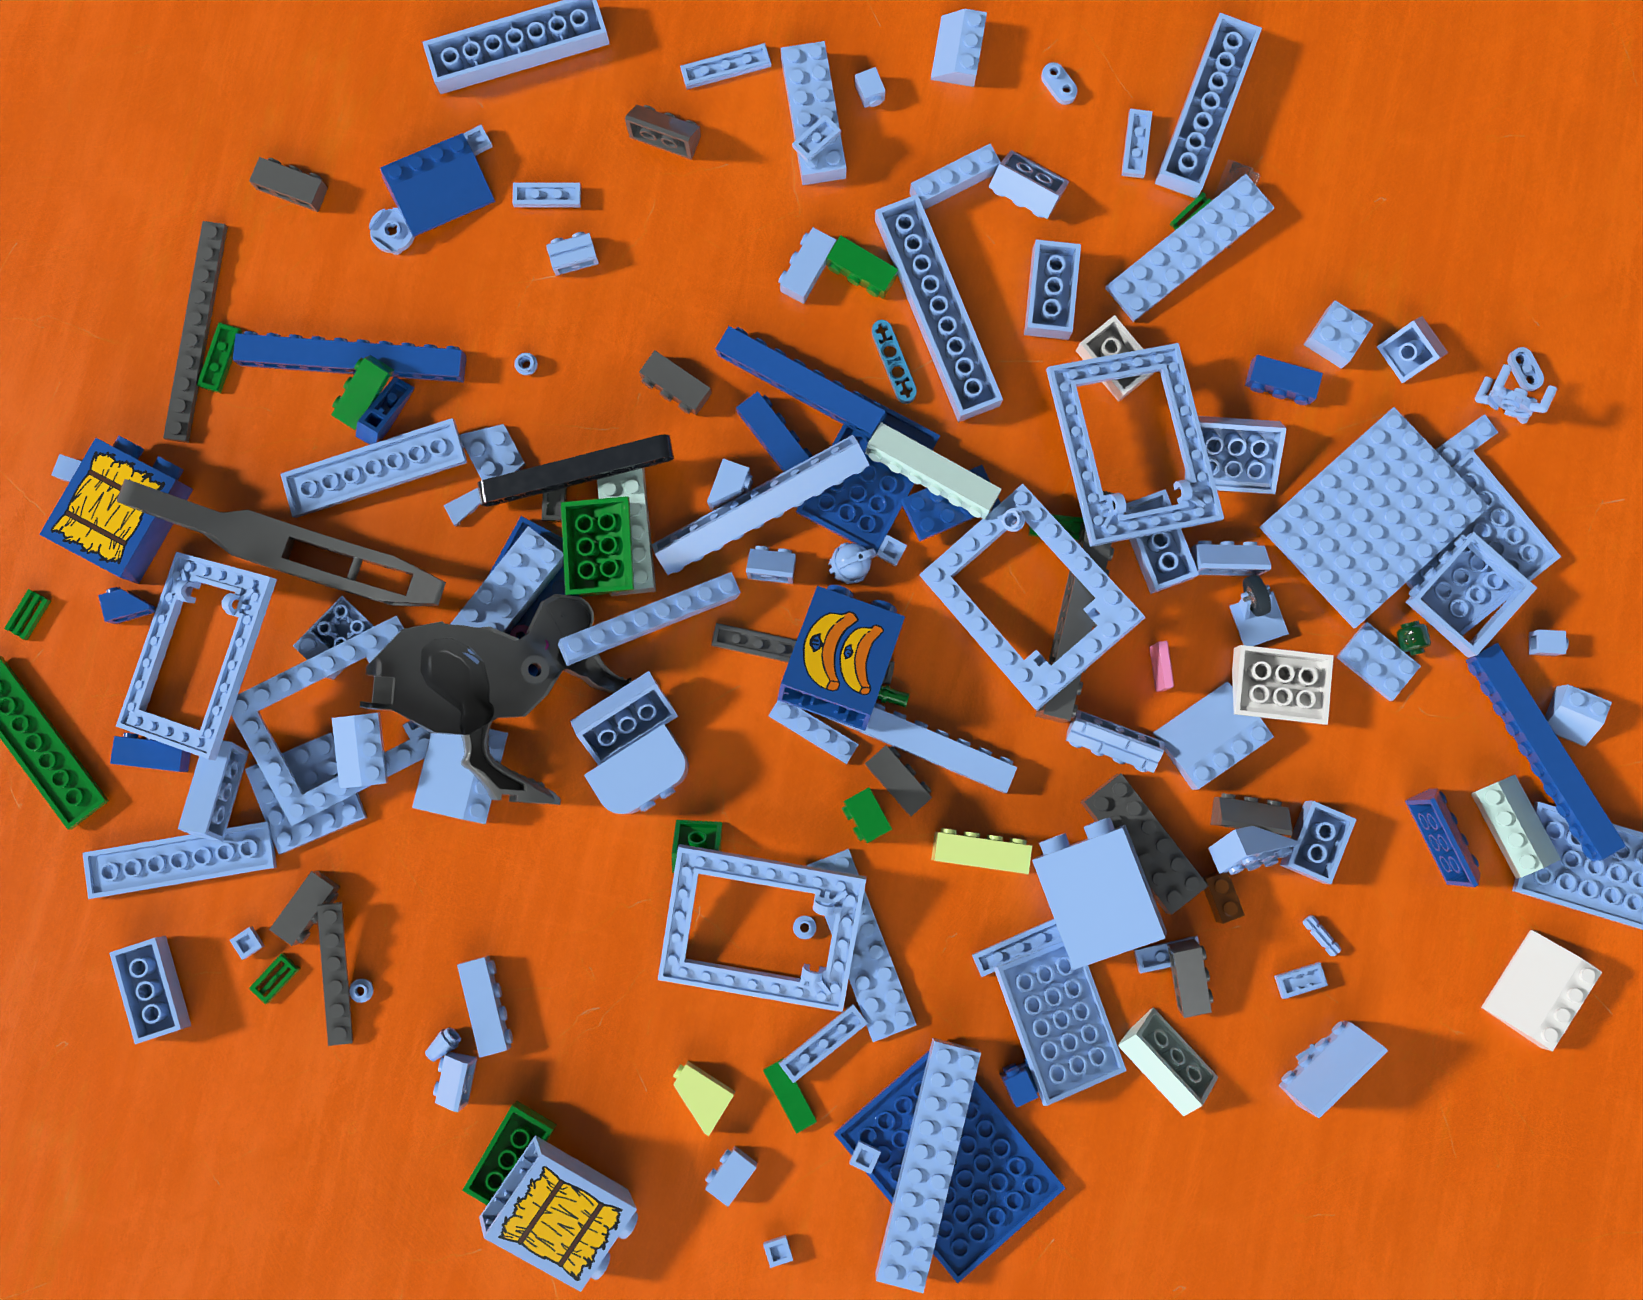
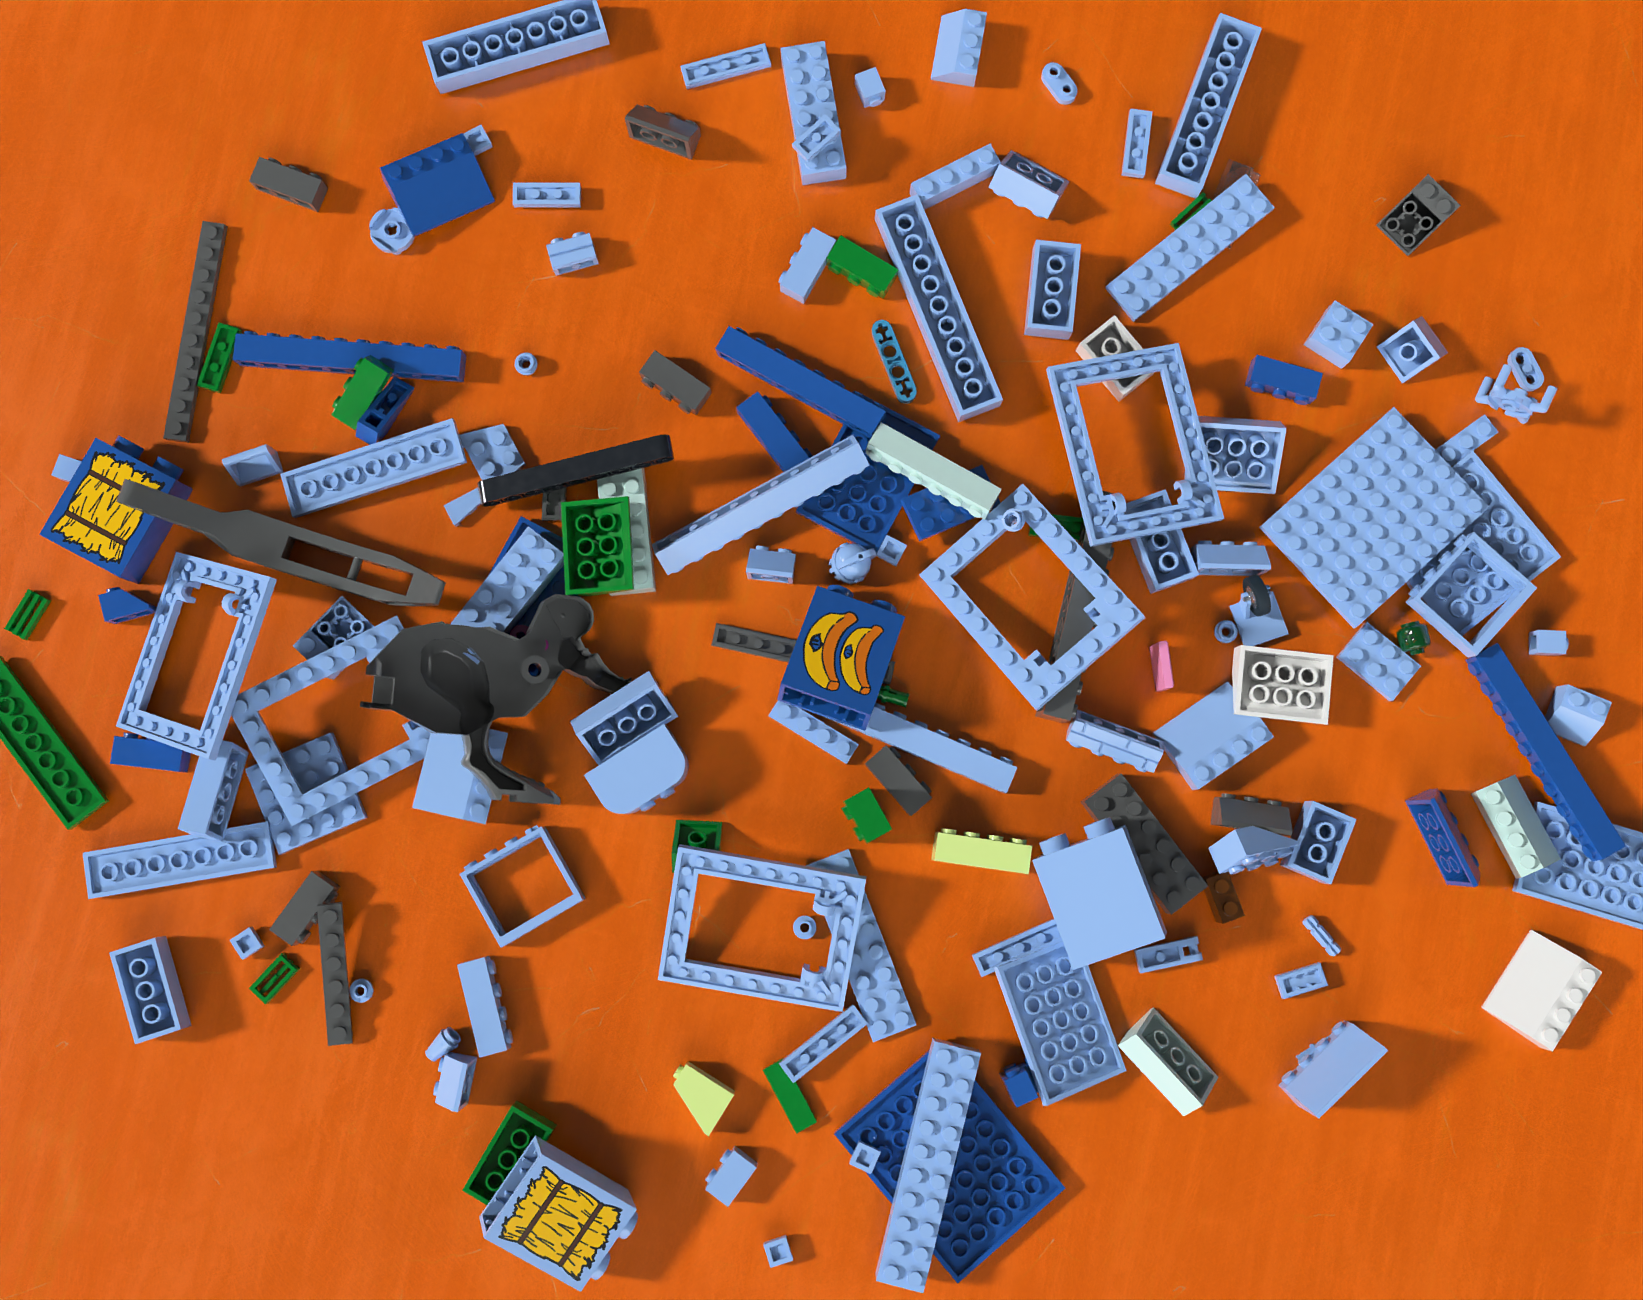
light blue slope [332,713,388,788] -> none
light blue brick [558,572,741,666] -> none
light blue slope [707,459,753,511] -> none
dark grey brick [1167,938,1213,1018] -> none
none -> light blue tile [222,444,283,487]
none -> light blue window [460,825,586,948]
none -> light blue plate [1214,620,1238,643]
none -> dark grey slope [1376,174,1461,256]

